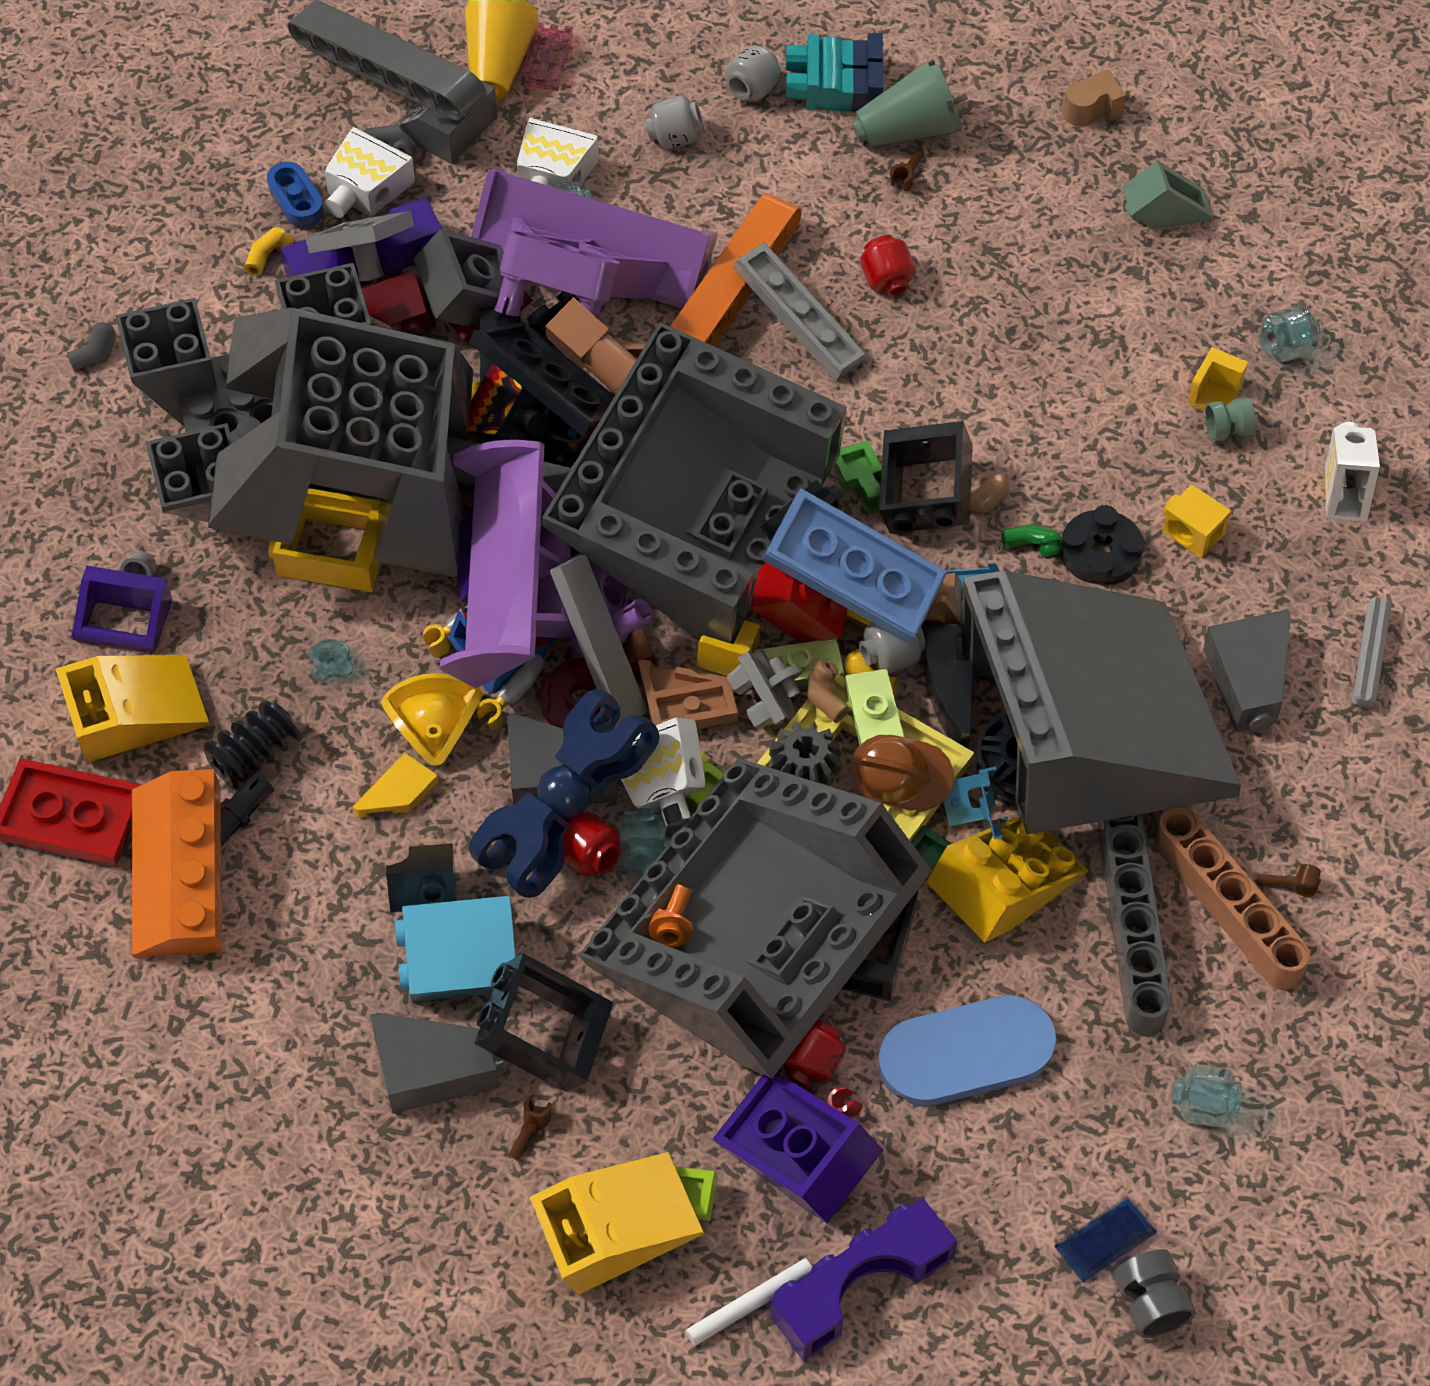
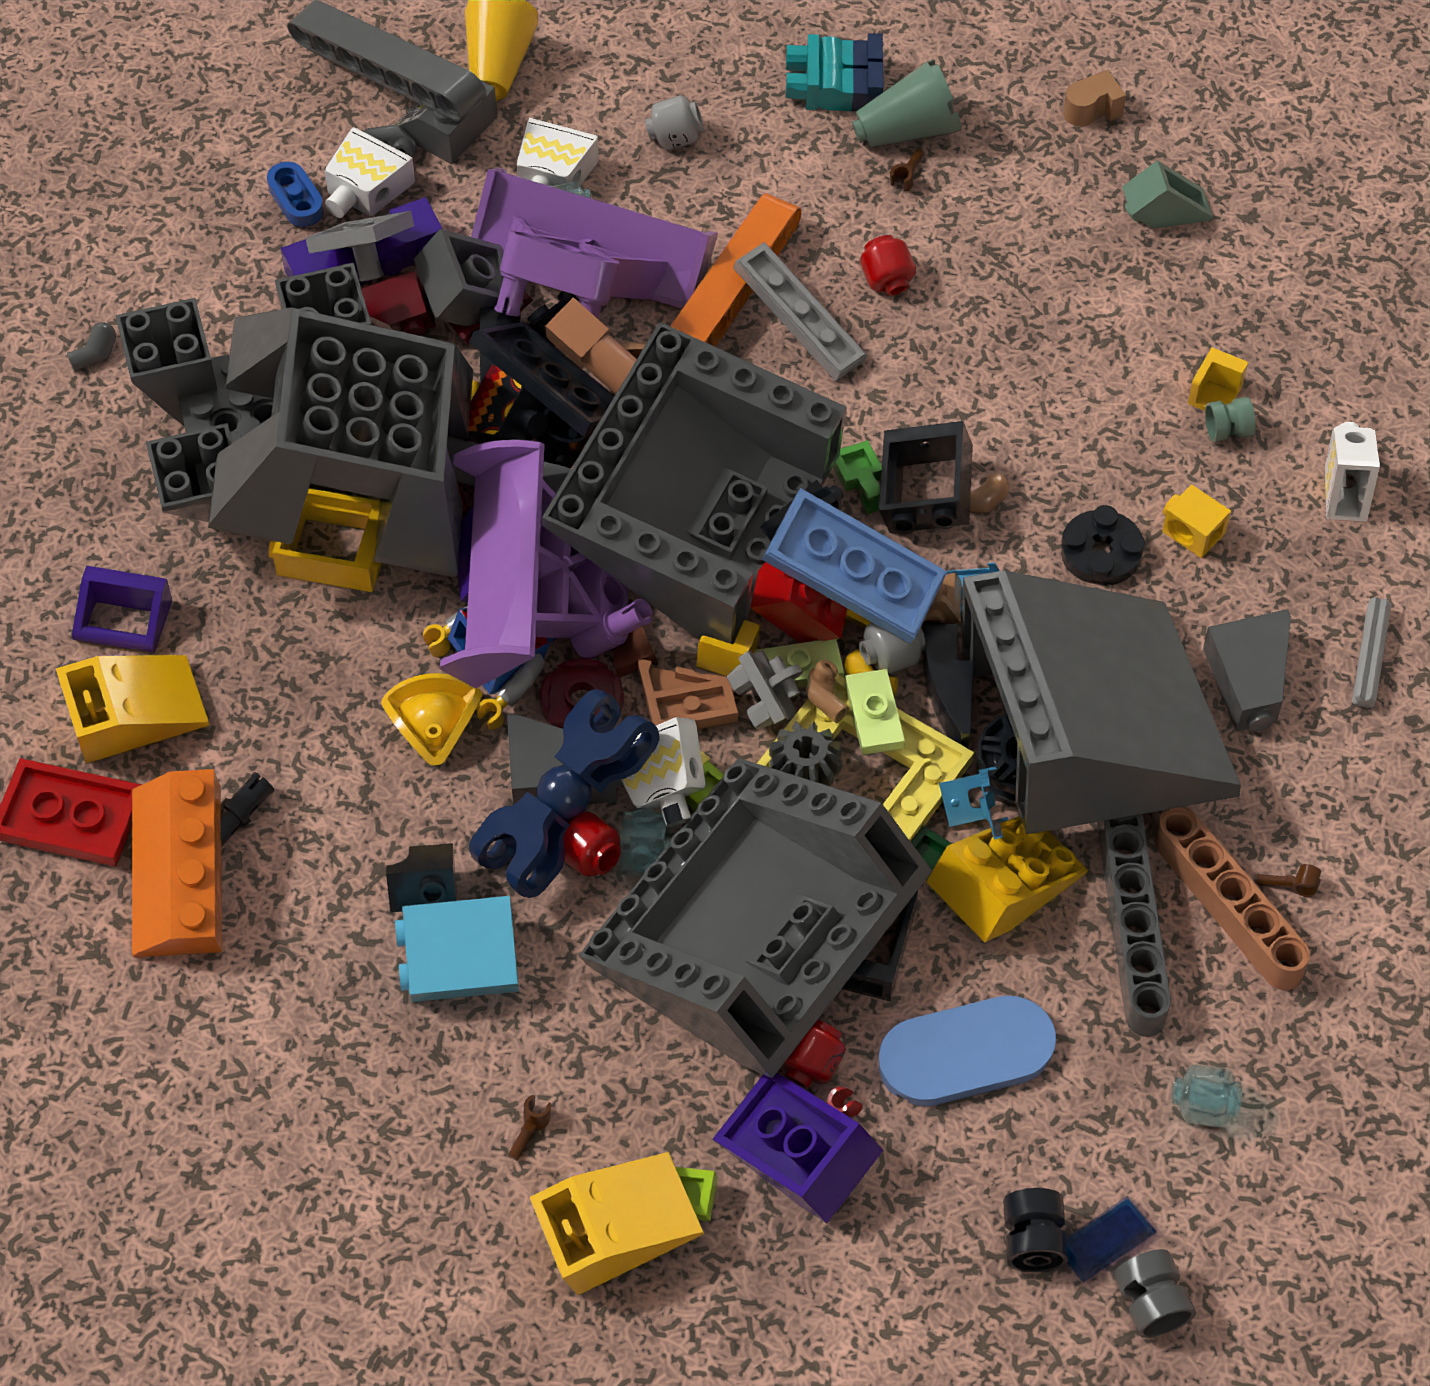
light grey hinge [120,552,157,577] -> none
black piece [203,701,302,788] -> none
yellow arm [244,227,294,276] -> none
clear light blue plate [308,639,353,682] -> none
yellow tile [353,753,439,818] -> none
dark grey slope [370,1013,505,1114] -> none
black window [474,953,614,1092] -> none
clear pink tile [521,22,573,91] -> none
light grey tile [550,554,648,727] -> none
orange plate [648,884,693,948] -> none
white bar [685,1258,812,1346] -> none
light grey head [726,45,781,102] -> none
dark purple arch [770,1198,957,1361] -> none
dark orange piece [850,735,954,811] -> none
green arm [1001,524,1062,557] -> none
clear light blue head [1259,306,1320,362] -> none
none -> black wheel [1003,1188,1068,1272]

